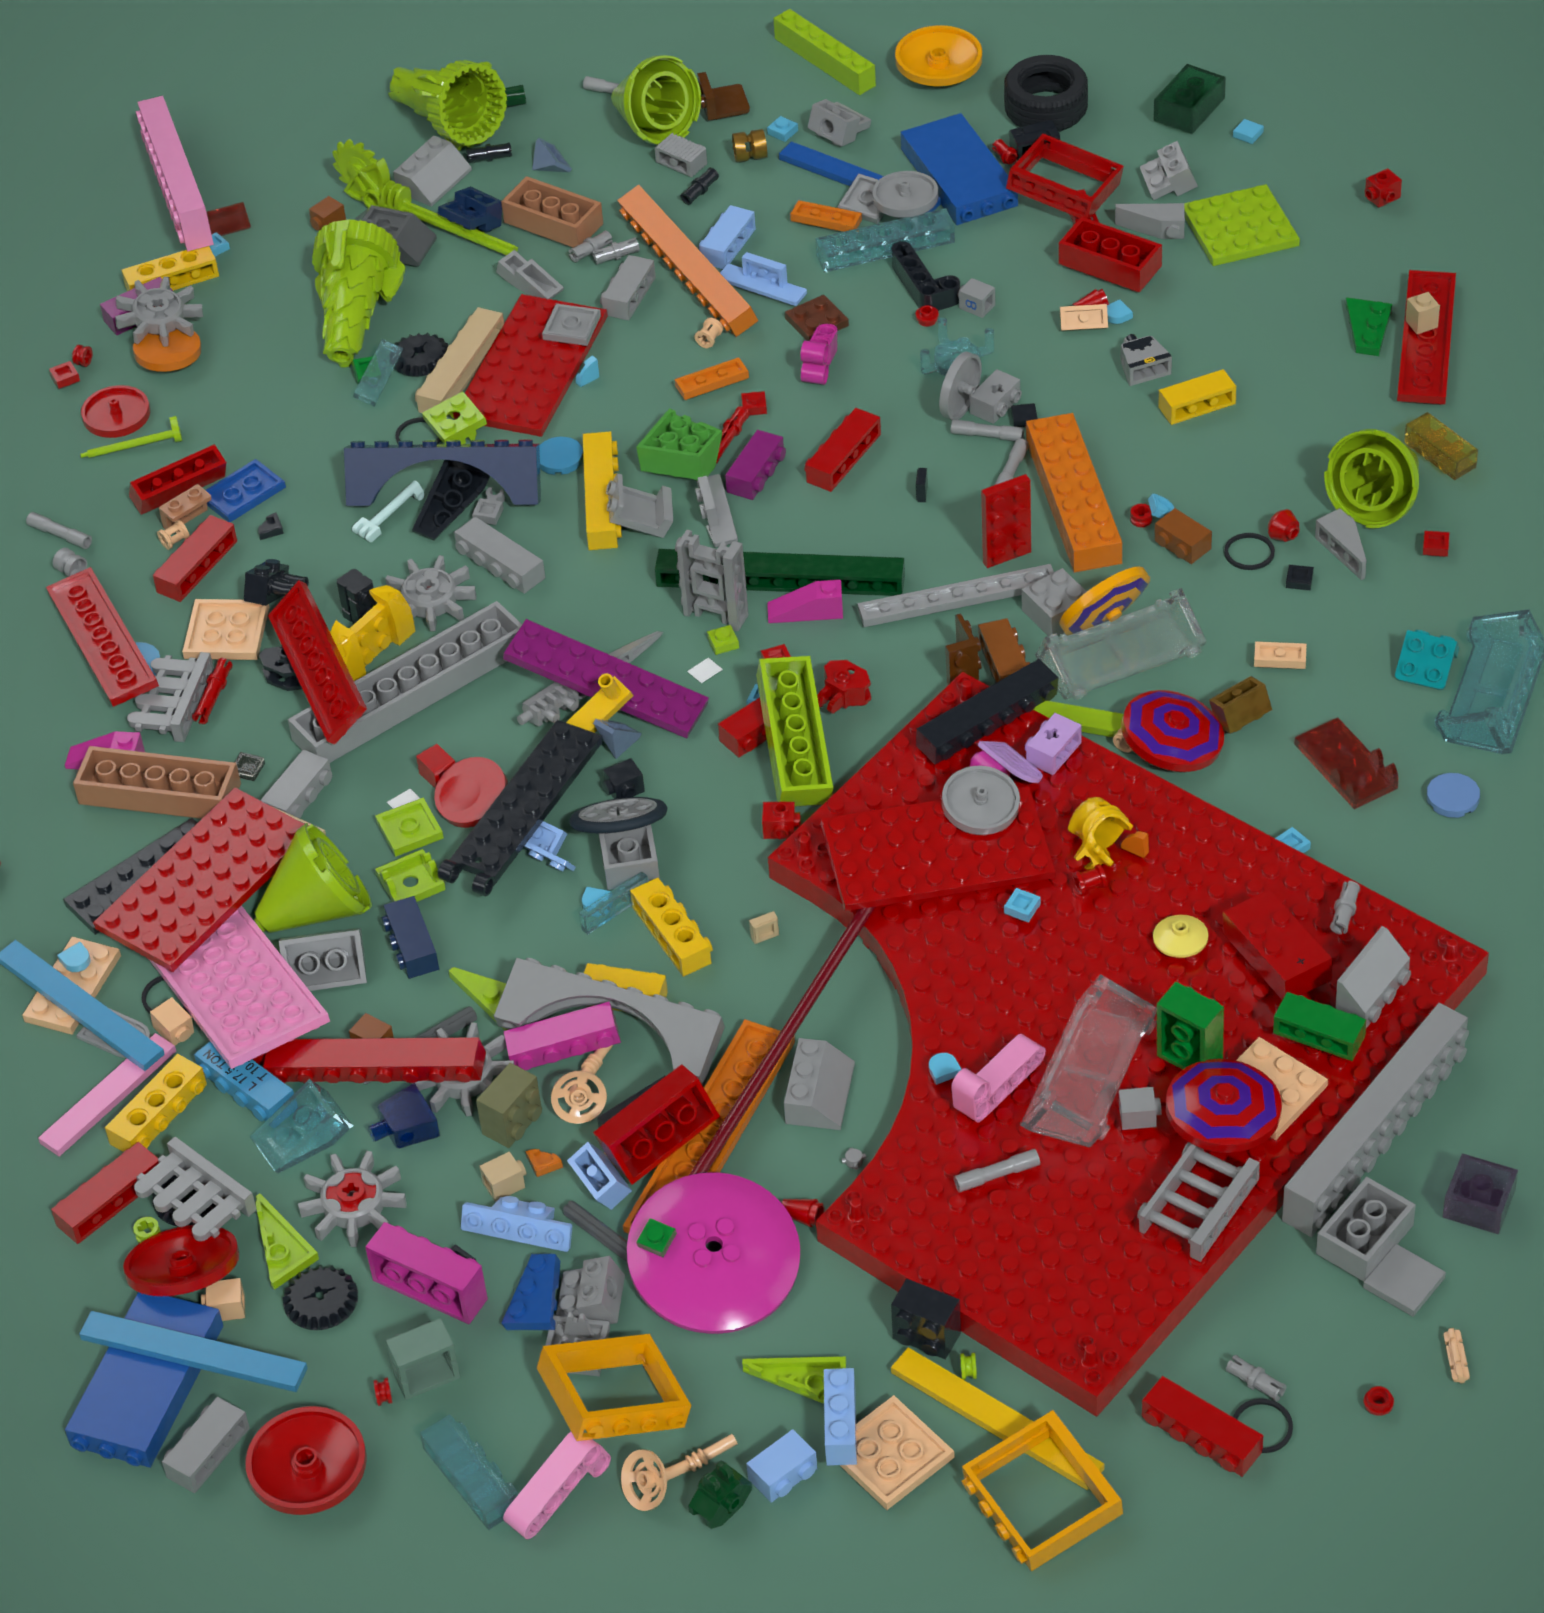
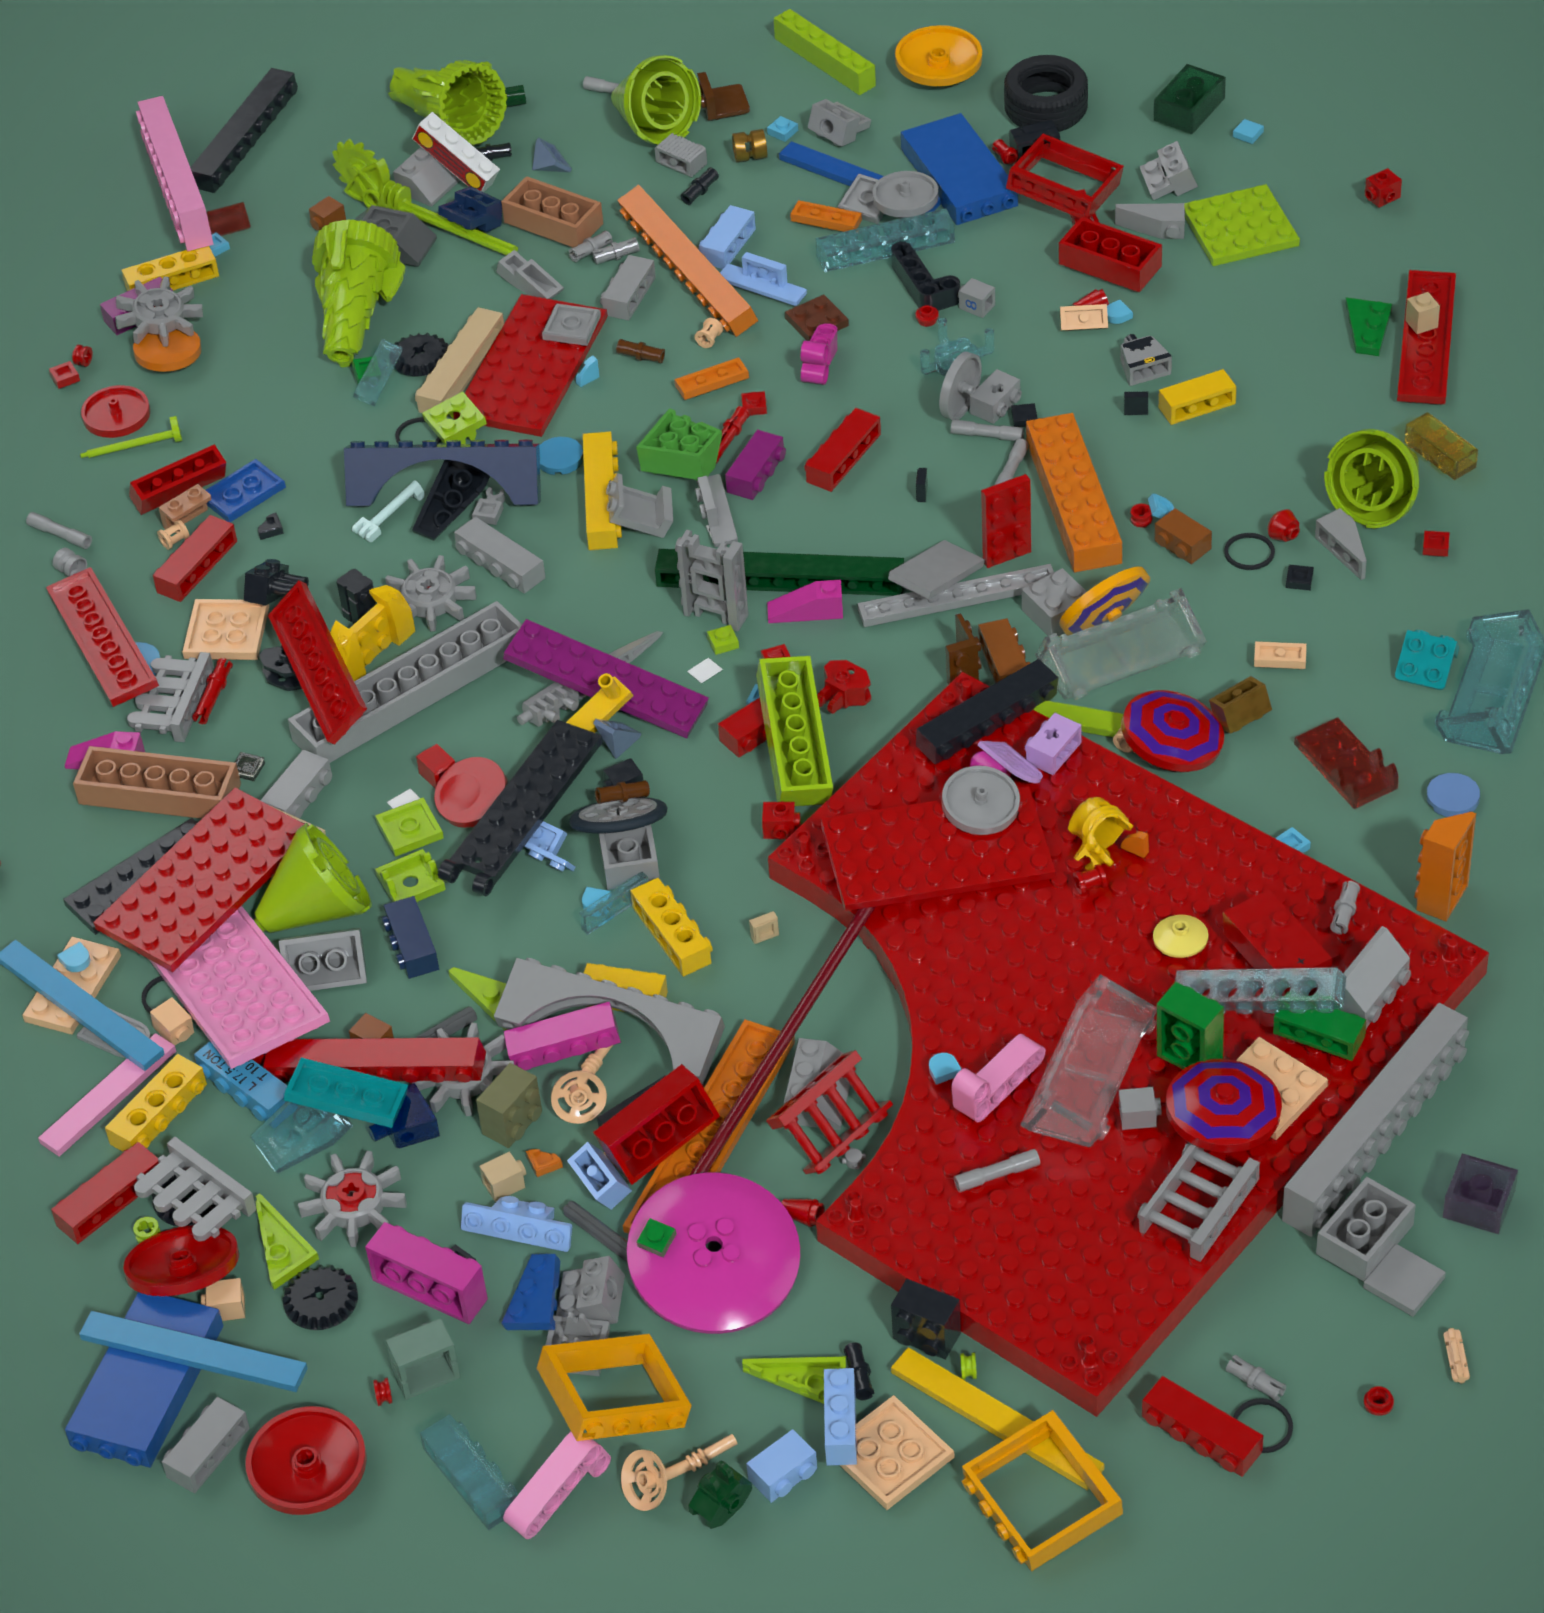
medium azure plate [1004,888,1041,922] -> none
none -> black brick [190,68,298,193]
none -> teal plate [284,1057,408,1128]
none -> brick [412,112,500,192]
none -> reddish brown pin [595,780,650,804]
none -> reddish brown pin [616,339,665,364]
none -> red fence [766,1050,893,1174]
none -> black pin [843,1342,874,1401]
none -> light grey tile [888,540,985,599]
none -> black tile [1124,392,1148,415]
none -> clear light blue brick [1175,968,1346,1014]
none -> orange slope [1414,812,1477,921]

